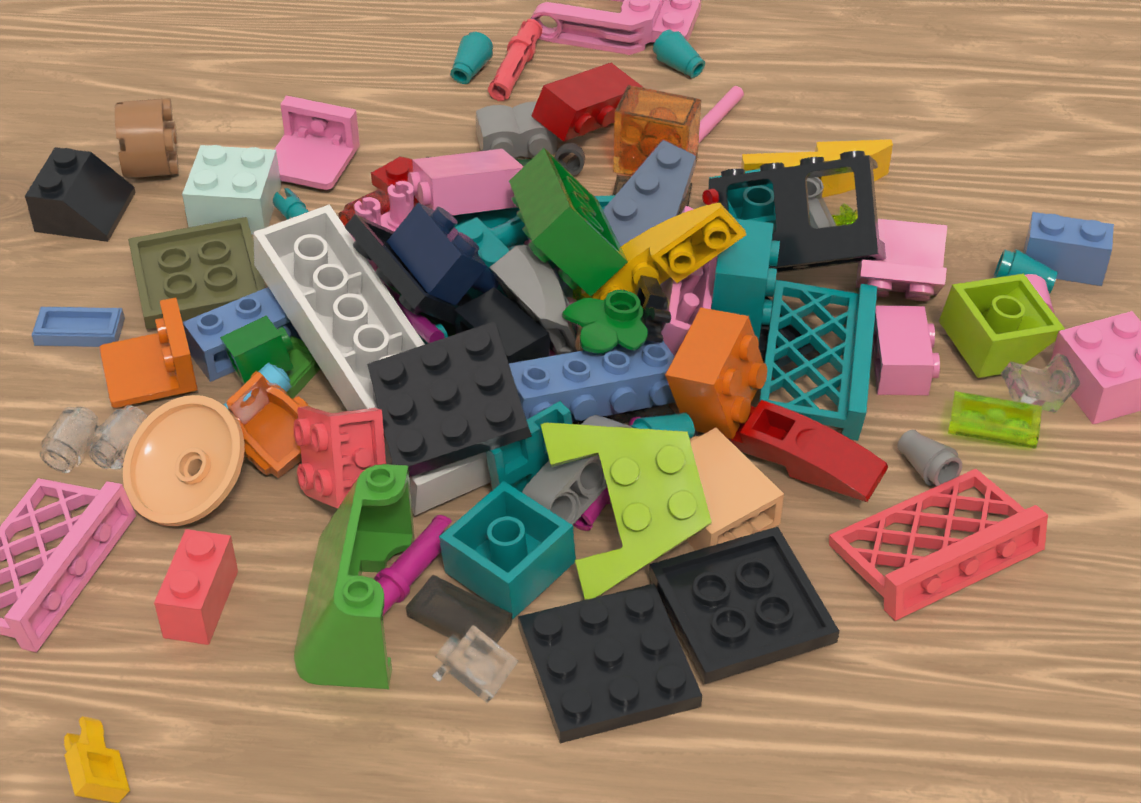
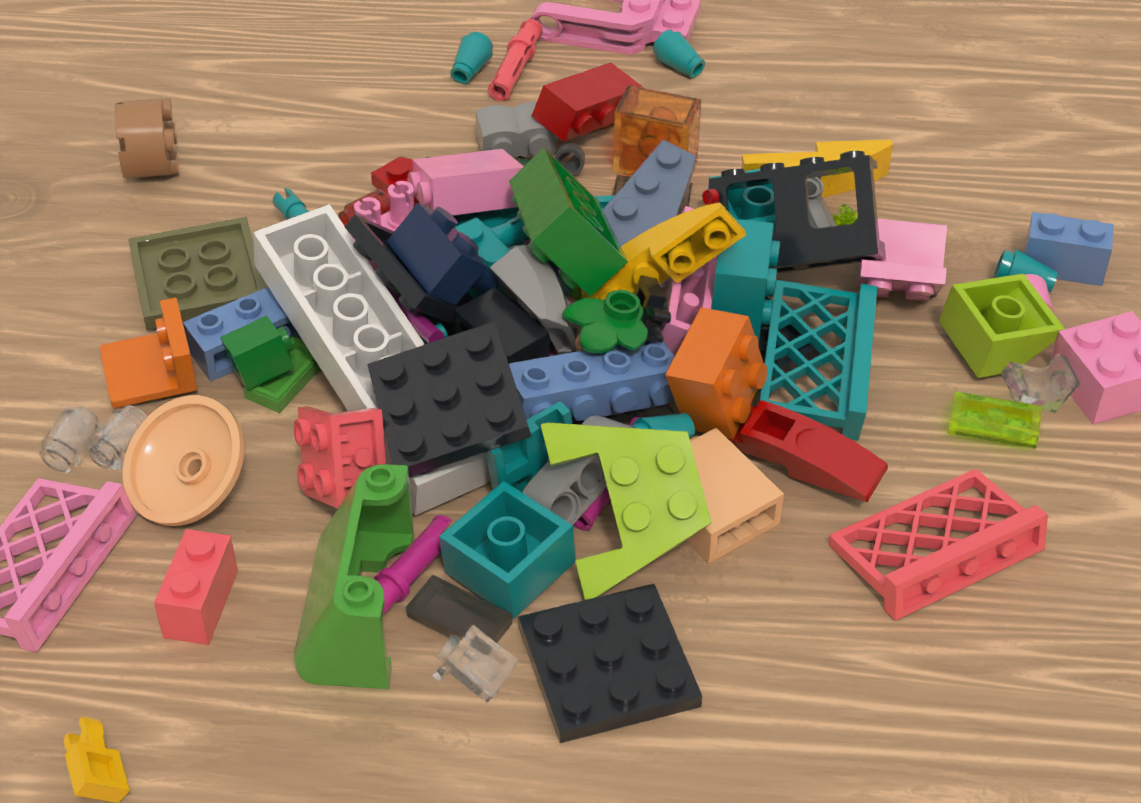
black slope [25,147,136,242] -> none
medium blue tile [32,307,125,347] -> none
light aqua brick [182,145,281,234] -> none
orange piece [224,363,310,478] -> none
bright pink bracket [274,95,360,190] -> none
black plate [649,527,839,684] -> none
bright pink bar [677,86,744,153] -> none
bright pink brick [872,306,940,395] -> none
light grey cone [897,430,962,486] -> none

